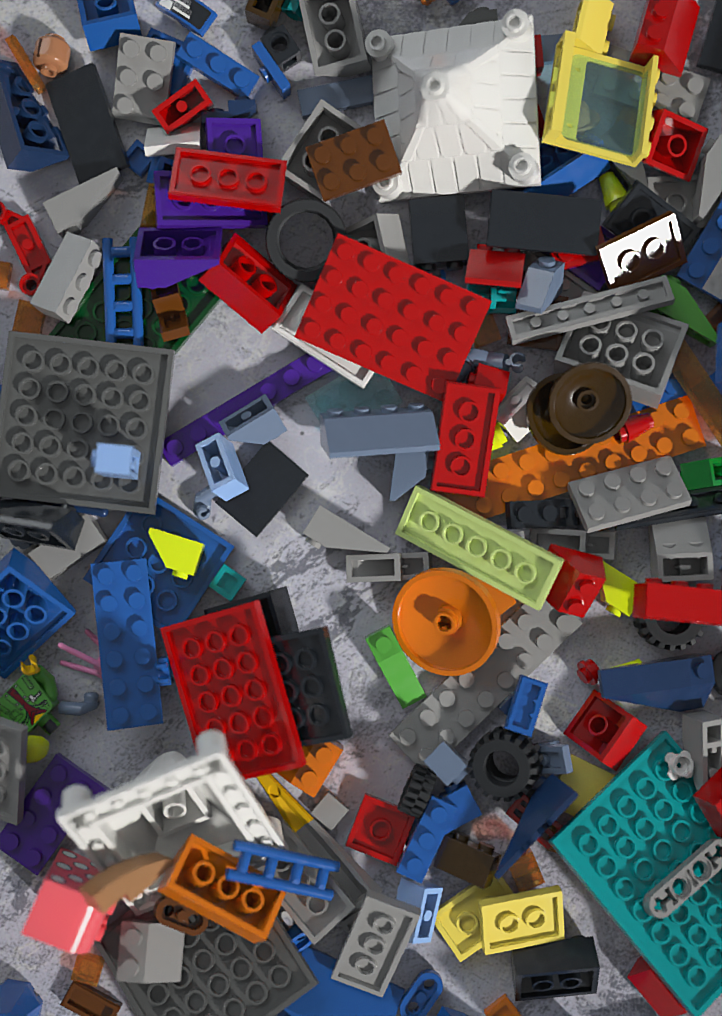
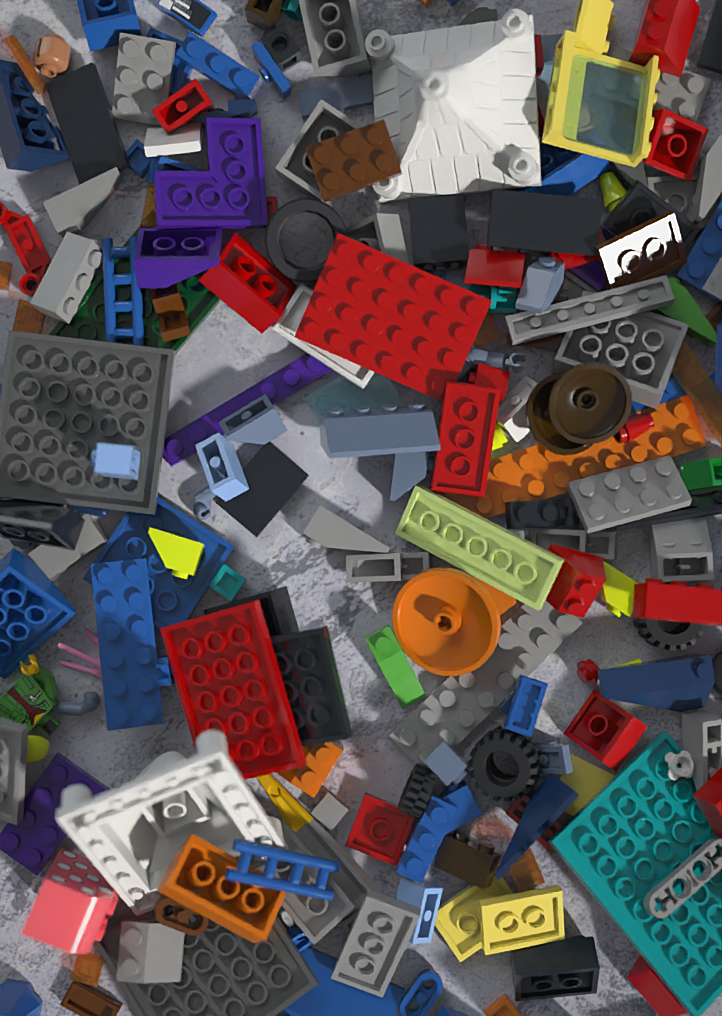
medium nougat slope [78,852,175,915] -> none
red tile [168,147,287,213] -> none

